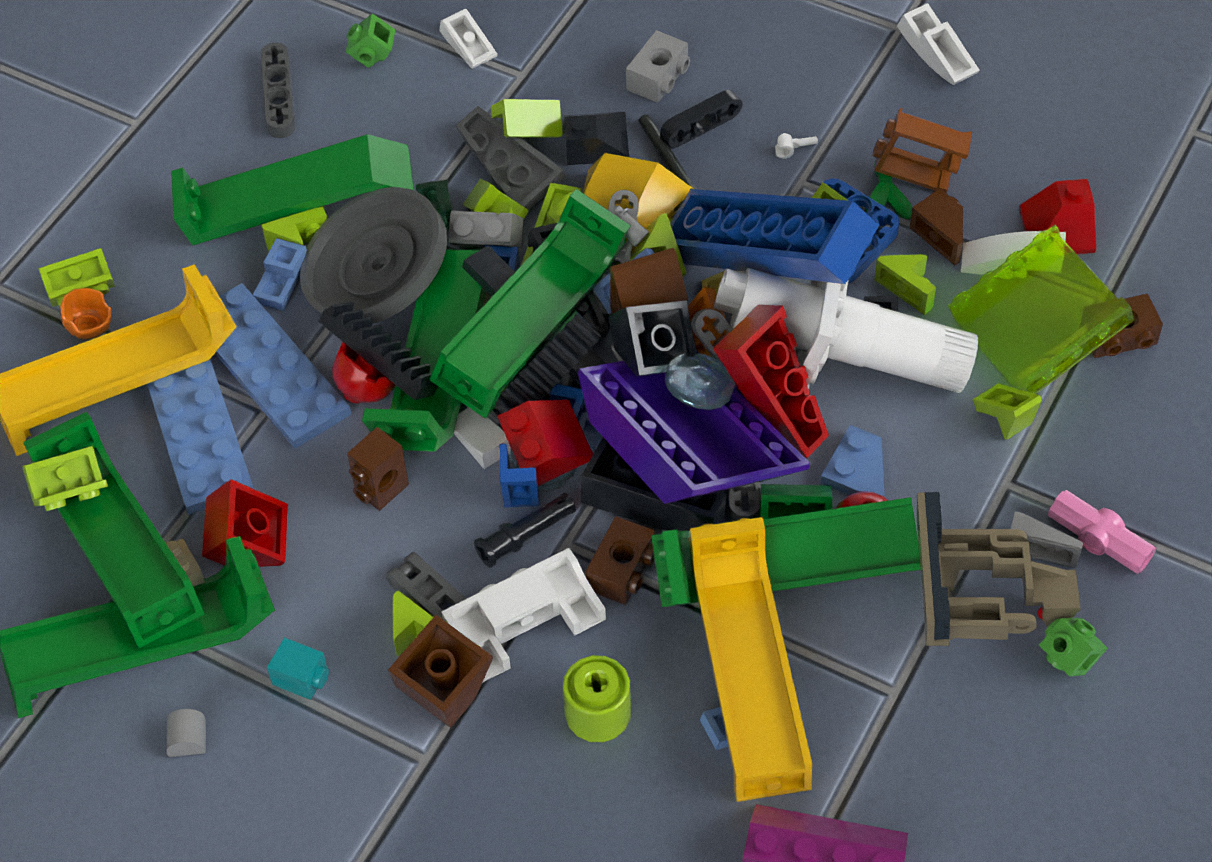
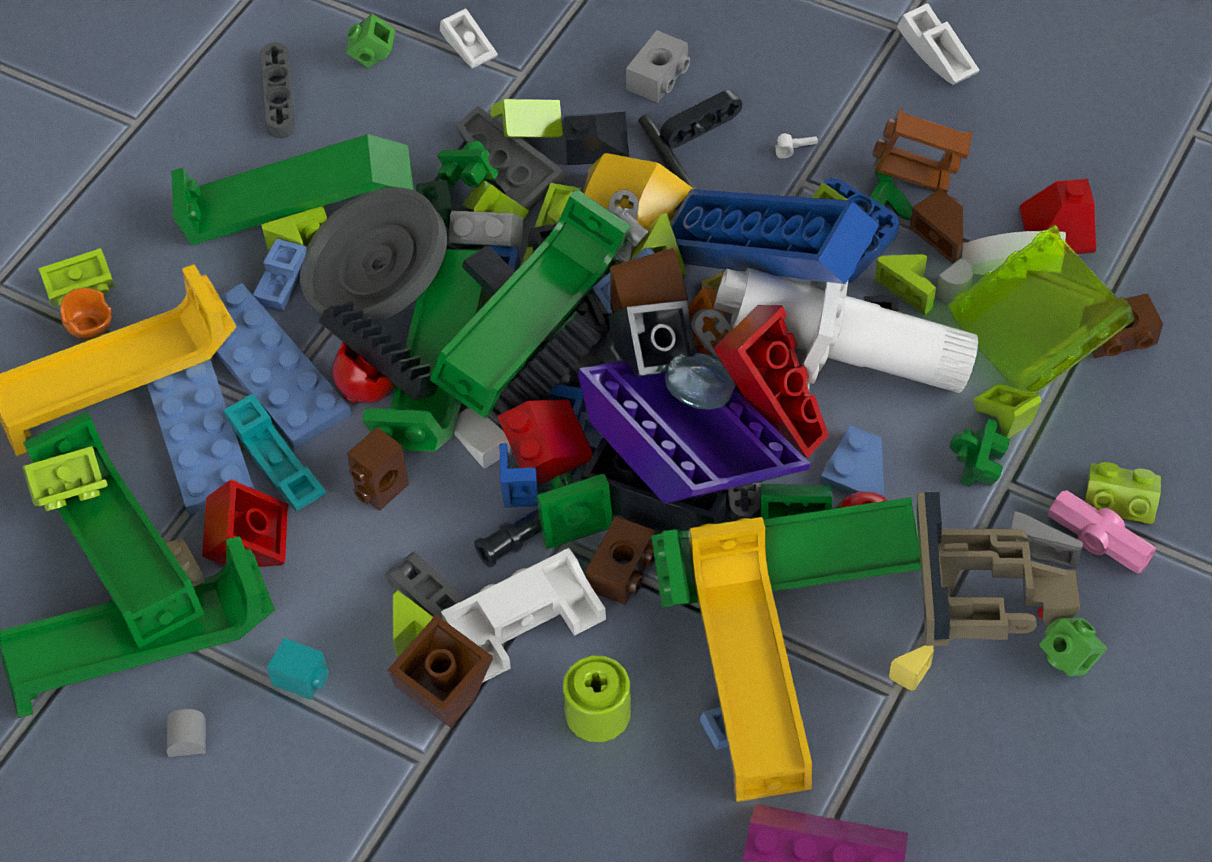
none -> teal slope [224,394,326,512]
none -> green hips [437,141,499,187]
none -> green tile [537,473,613,550]
none -> light yellow slope [889,645,934,691]
none -> light grey brick [936,258,973,305]
none -> green hips [950,418,1010,487]
none -> lime bracket [1084,462,1161,524]

